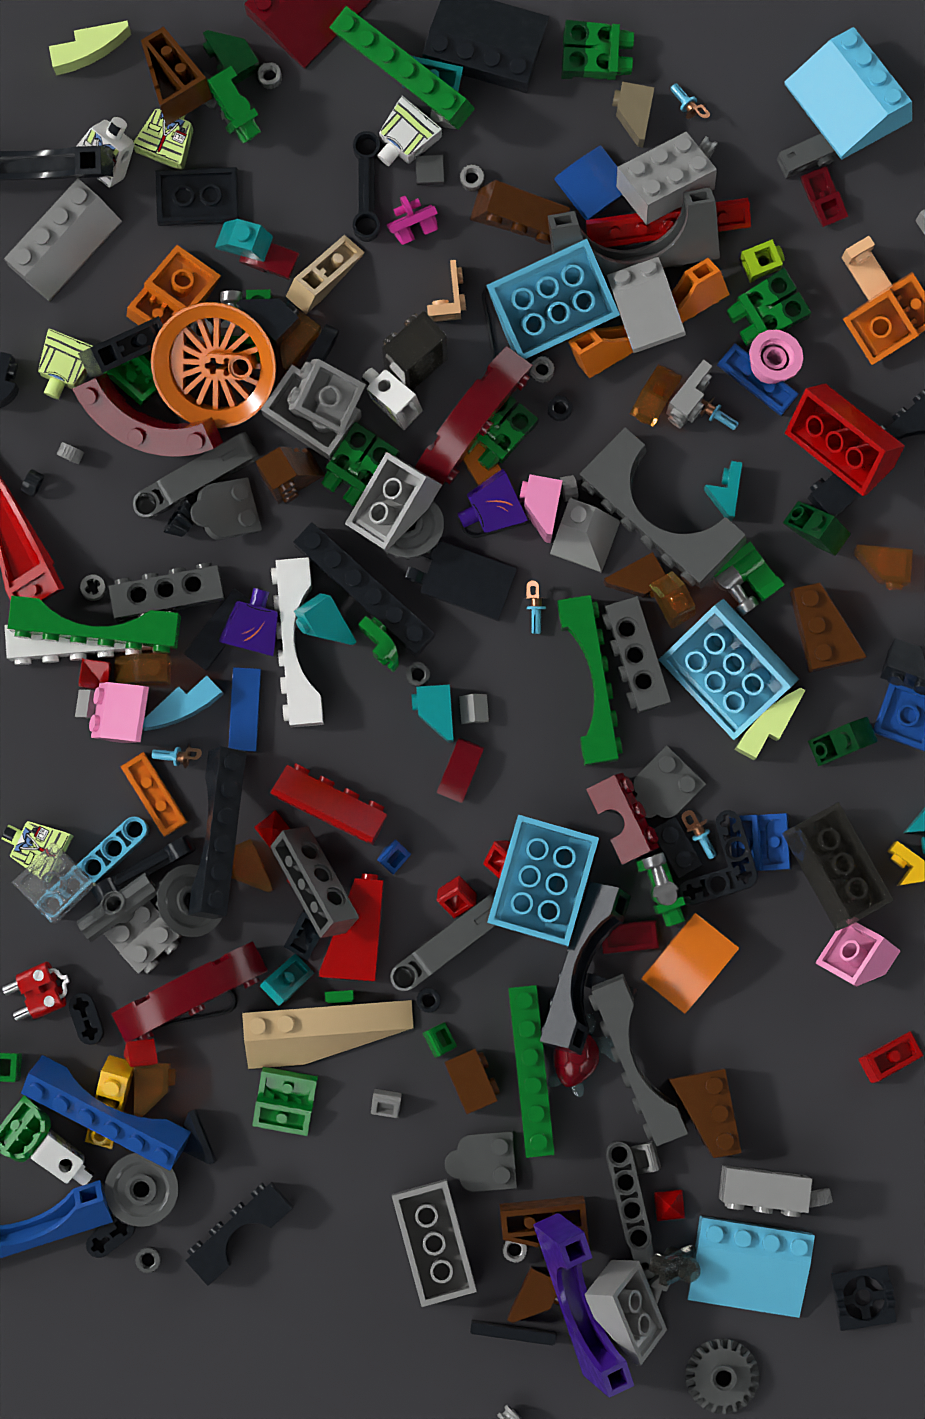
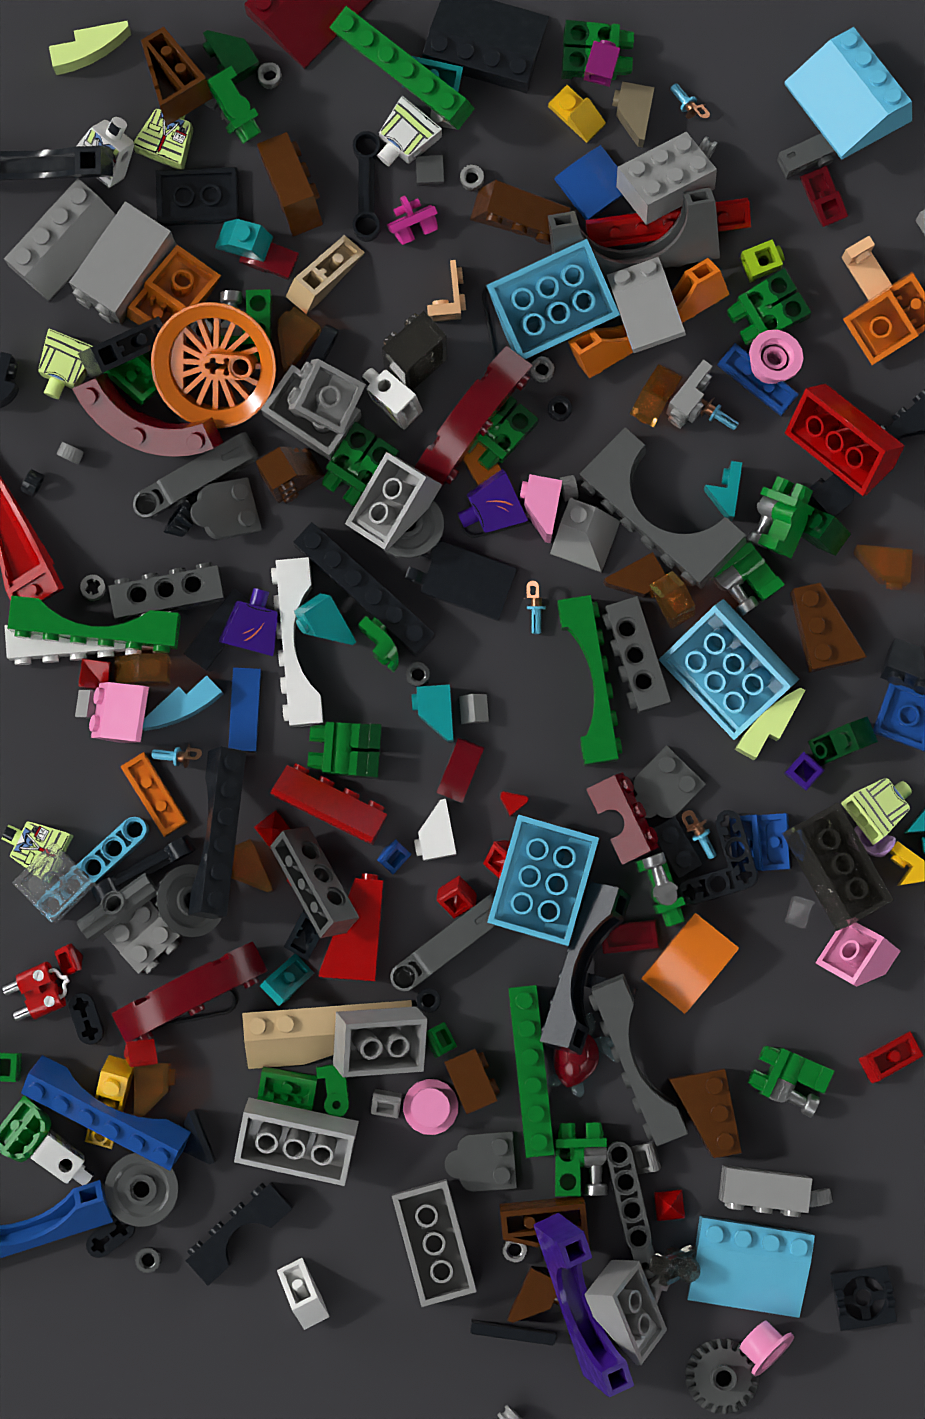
black slope [236,299,301,347] -> none
green tile [325,990,355,1003] -> none
none -> red slope [54,943,83,976]
none -> light grey brick [69,201,176,325]
none -> light grey brick [234,1098,359,1186]
none -> reddish brown wedge [257,132,323,237]
none -> white slope [277,1258,330,1330]
none -> green hips [307,722,382,779]
none -> green leg [316,1064,350,1117]
none -> light grey brick [333,1007,427,1077]
none -> bright pink piece [403,1079,458,1135]
none -> white slope [414,799,456,861]
none -> red slope [500,791,528,817]
none -> yellow slope [548,85,606,143]
none -> green hips [555,1122,608,1197]
none -> magenta brick [584,40,620,87]
none -> bright pink piece [739,1320,794,1377]
none -> green hips [746,476,814,559]
none -> green hips [747,1045,834,1118]
none -> dark purple slope [784,752,824,791]
none -> clear slope [785,896,815,928]
none -> yellowish green torso [841,778,912,845]
none -> lavender hair [851,826,896,857]

